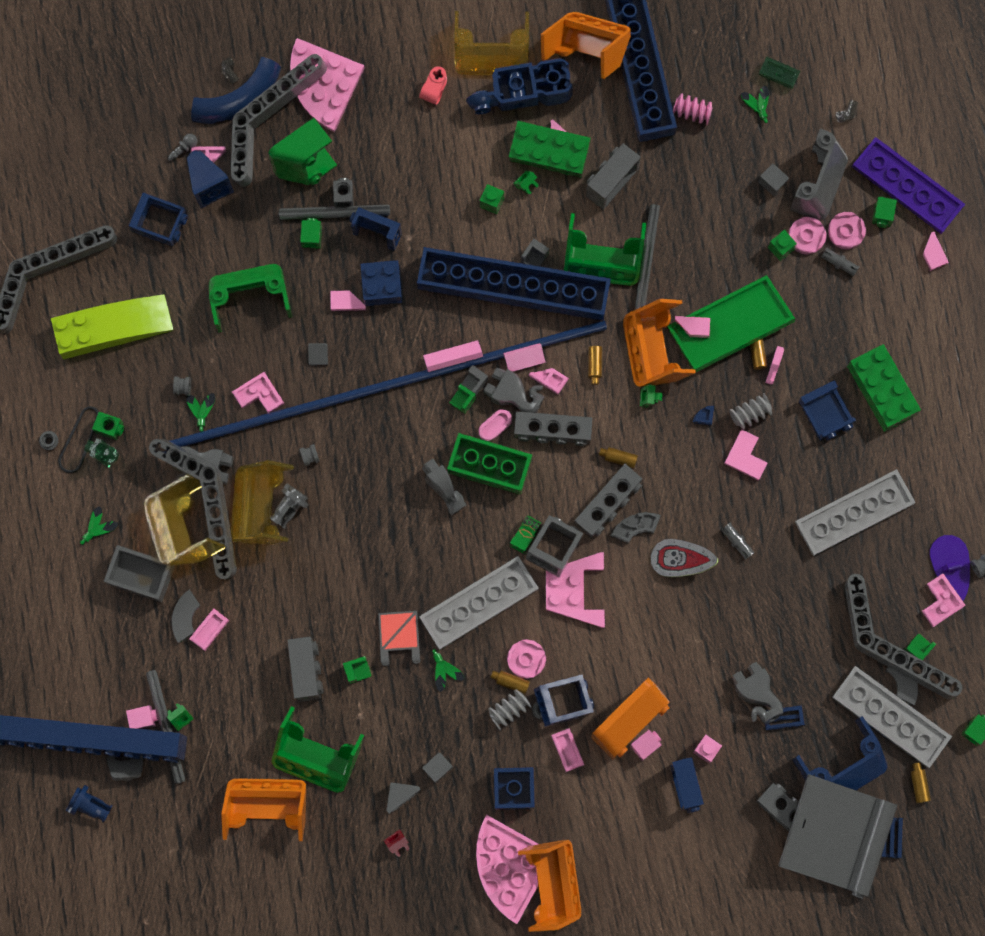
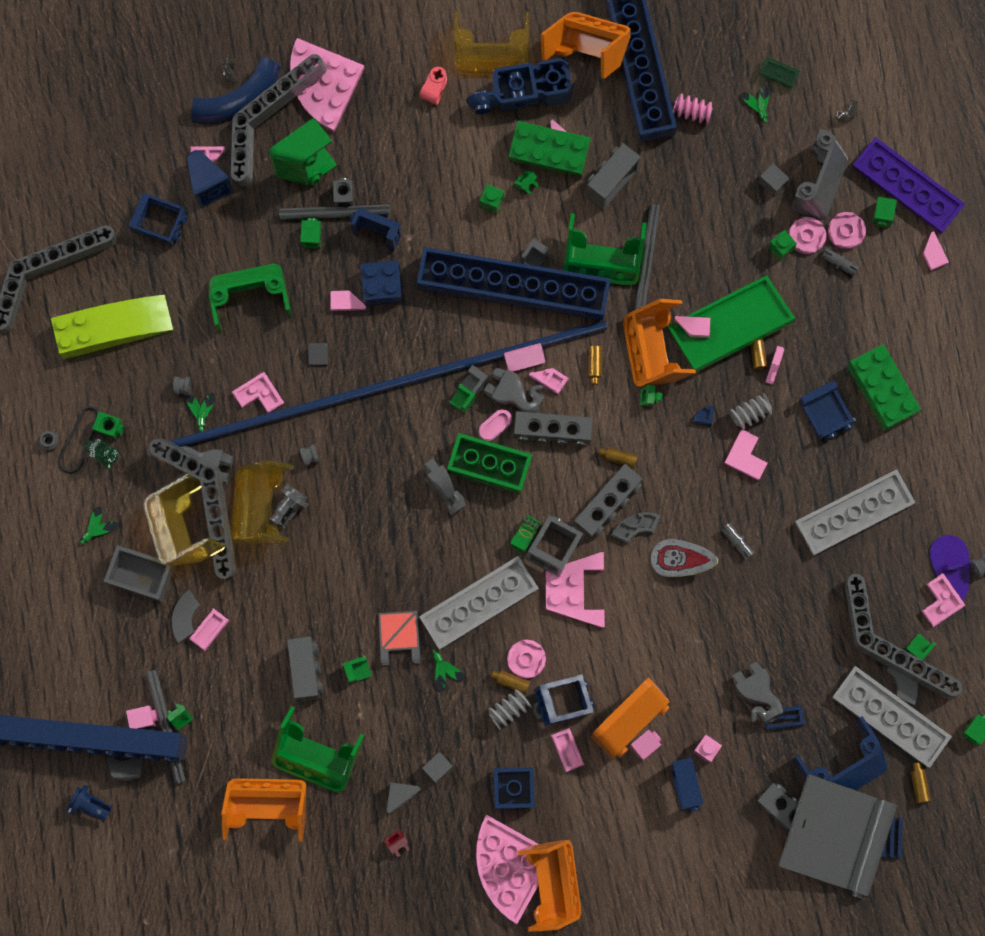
dark grey bar [168,134,198,161] -> none
bright pink tile [423,340,483,372] -> none

